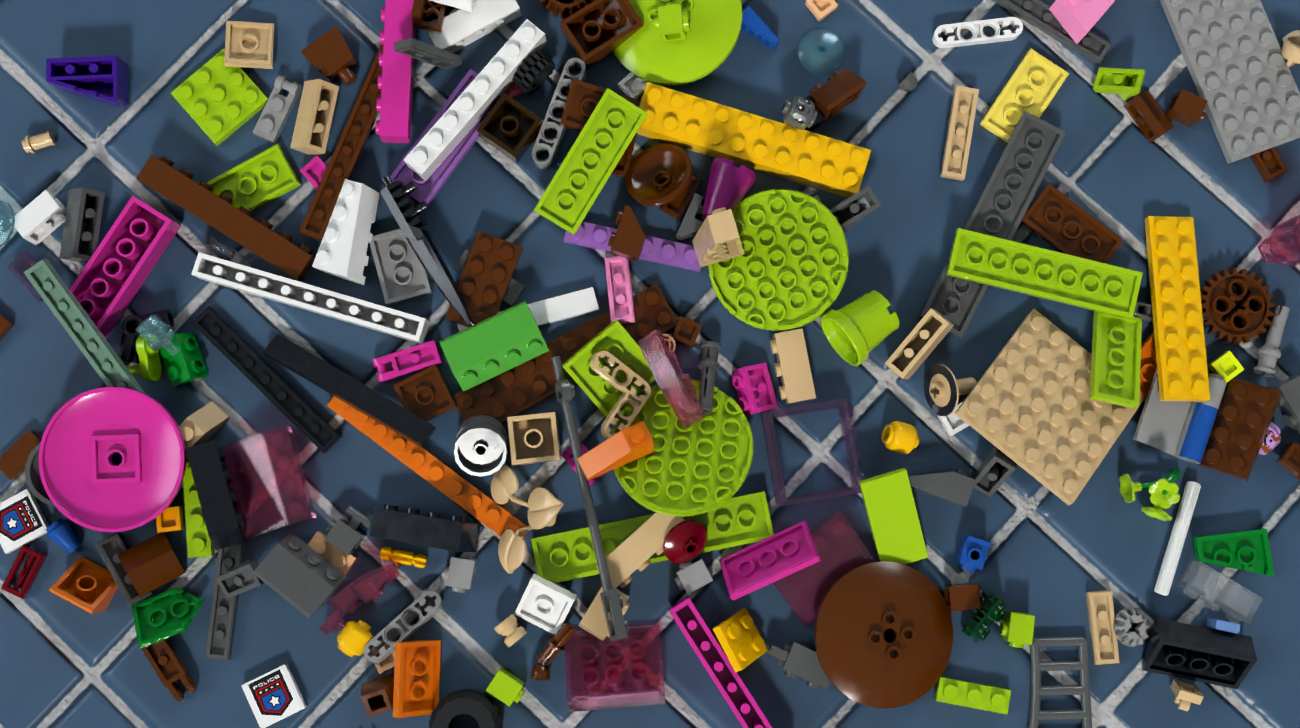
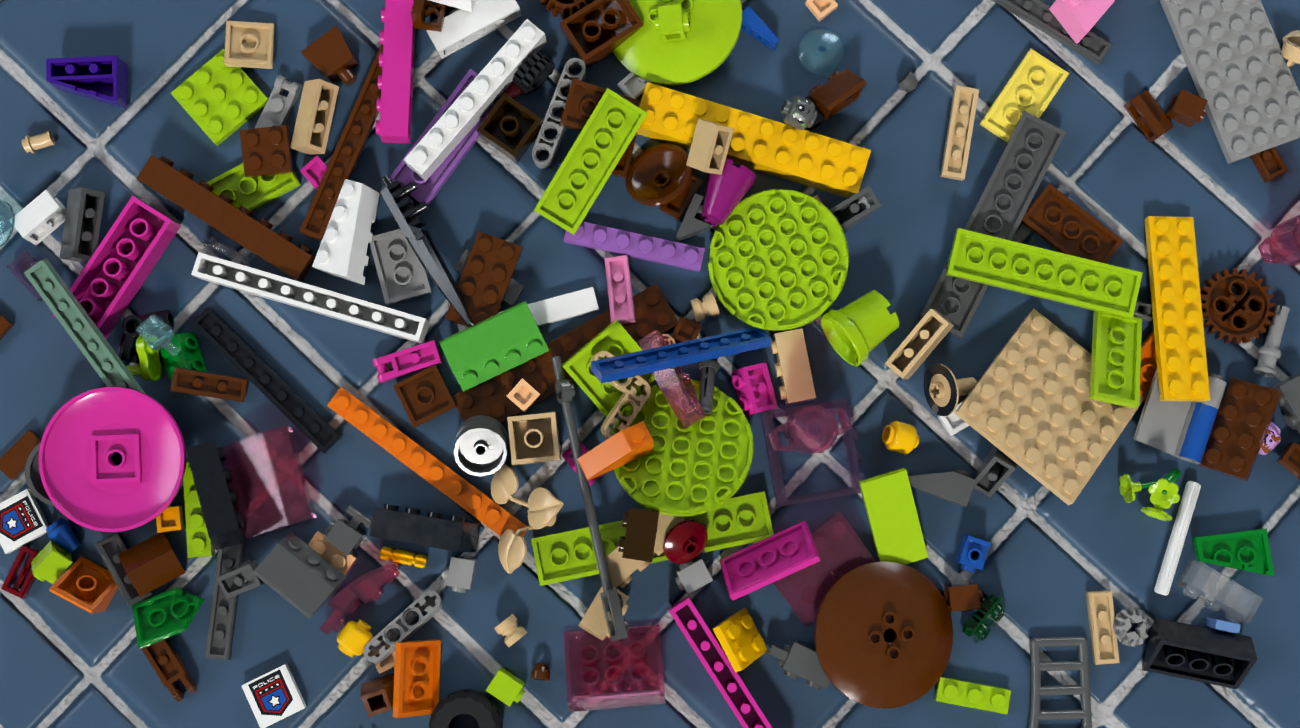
tan slope [179,401,230,448] -> none
black tile [263,334,436,448] -> none
dark grey tile [394,38,462,69] -> none
white plate [514,574,577,635] -> none
reddish brown axle [537,623,576,666] -> none
reddish brown slope [608,205,645,262] -> none
tan wedge [692,207,745,268] -> none
white beam [932,17,1023,48] -> none
lime brick [999,611,1035,648] -> none
lime slope [1093,67,1146,101] -> none
tan tile [1170,679,1204,711] -> none
neon yellow plate [1208,351,1244,383] -> none
none -> lime brick [31,540,73,584]
none -> reddish brown tile [170,367,248,402]
none -> reddish brown plate [239,125,294,178]
none -> light nougat plate [507,378,541,412]
none -> blue plate [591,327,772,383]
none -> dark brown brick [618,507,659,562]
none -> tan brick [686,119,734,175]
none -> tan wheel [690,293,720,323]
none -> clear pink container [768,405,851,454]

